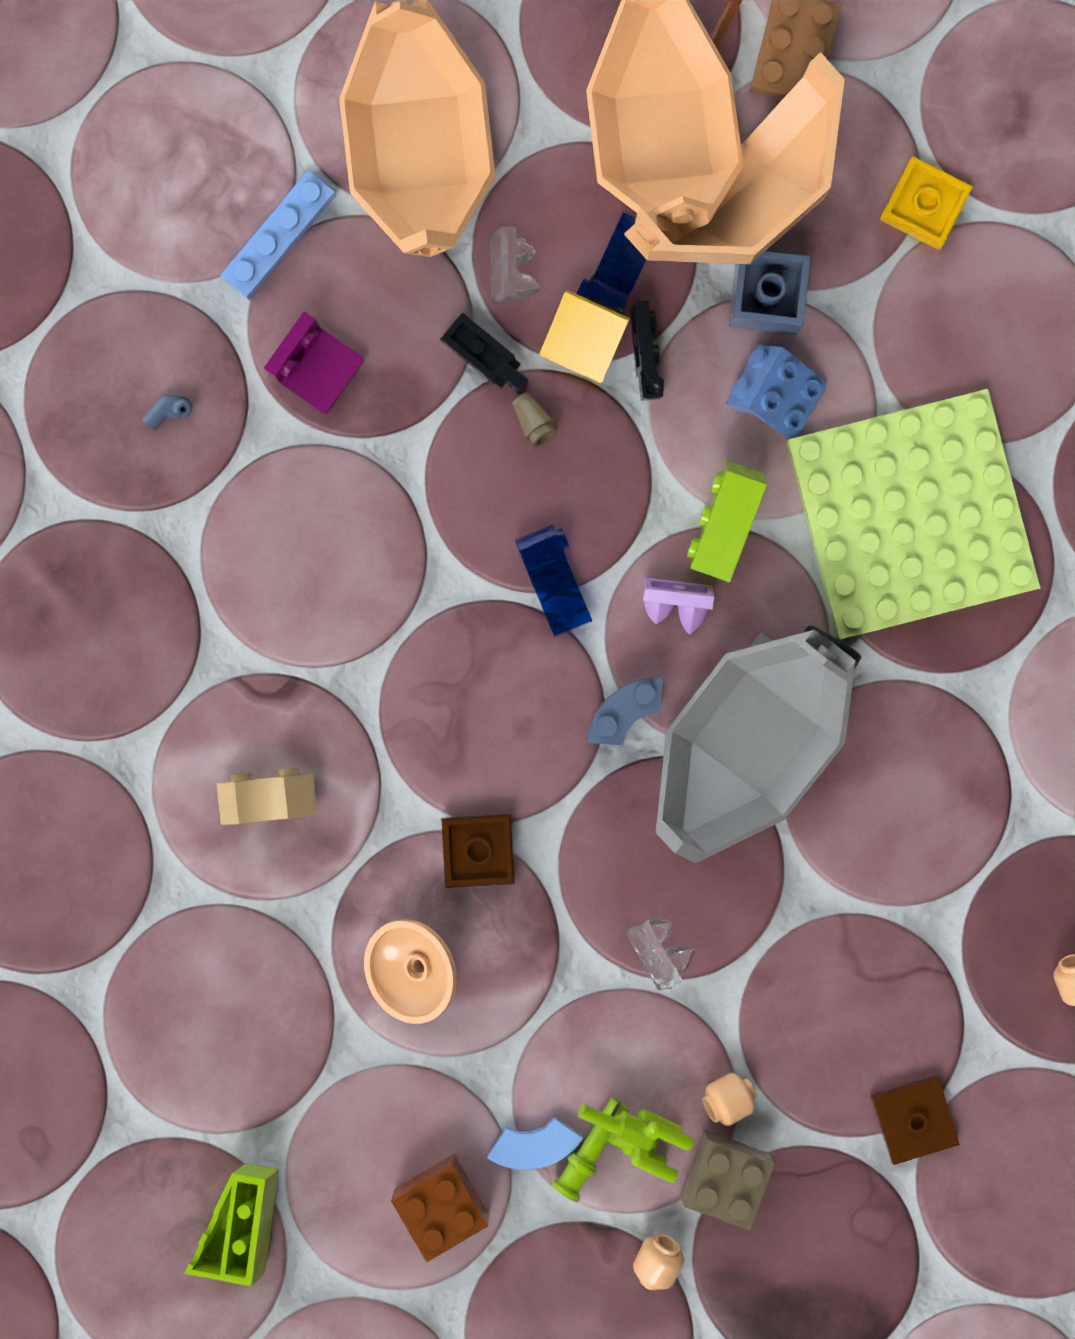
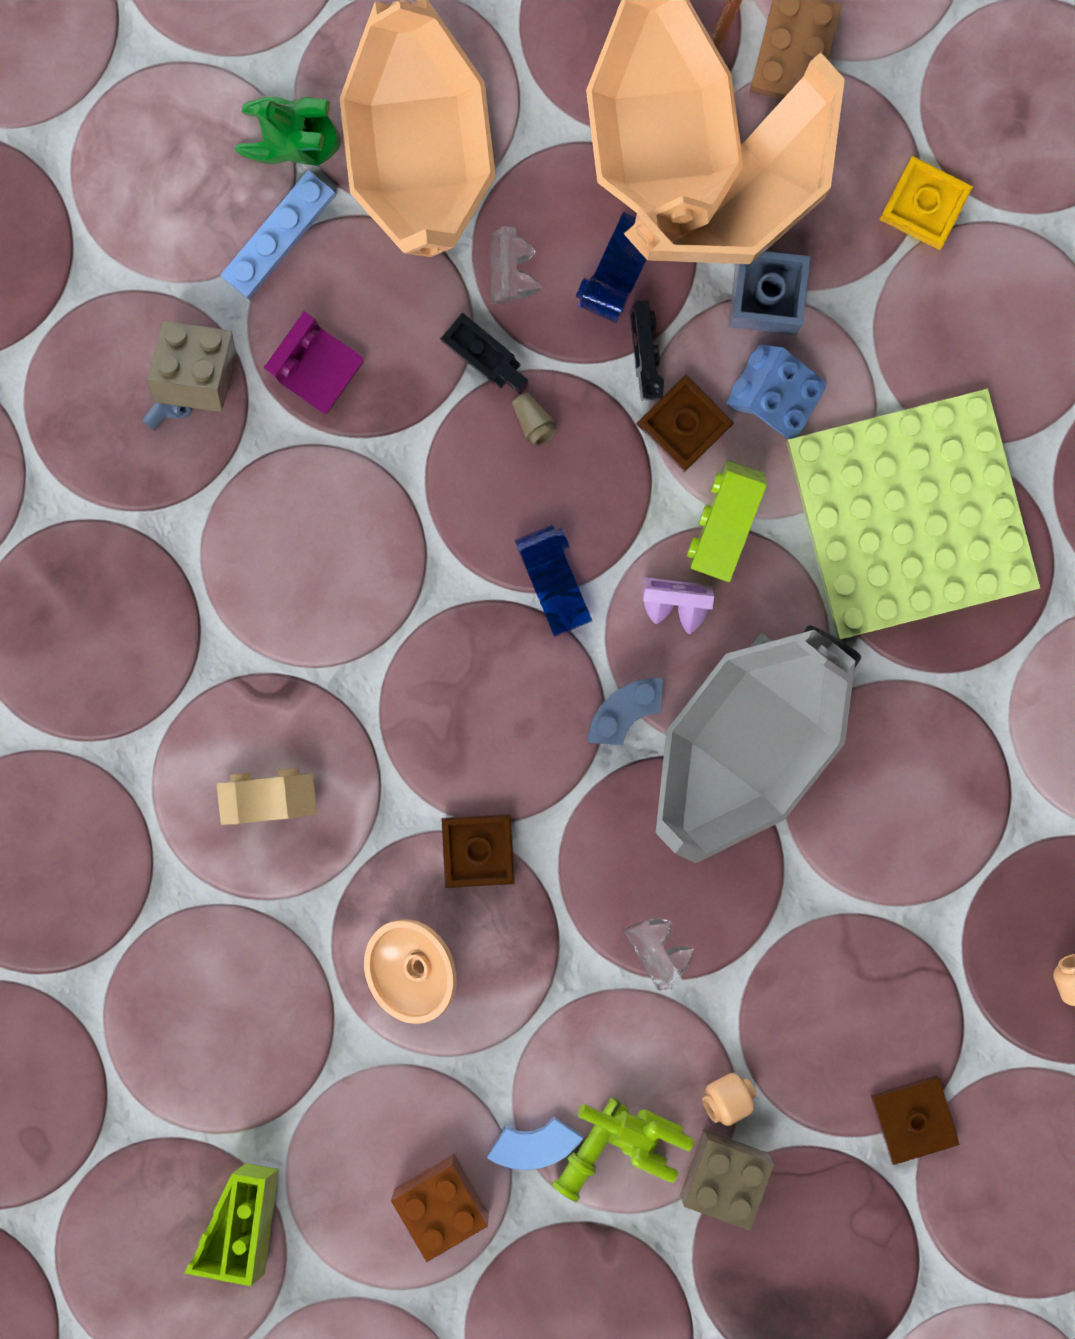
yellow tile [539,290,630,383] -> none
light nougat head [633,1234,685,1290] -> none
none -> dark tan brick [147,321,236,412]
none -> green piece [235,97,341,166]
none -> reddish brown plate [636,374,734,473]

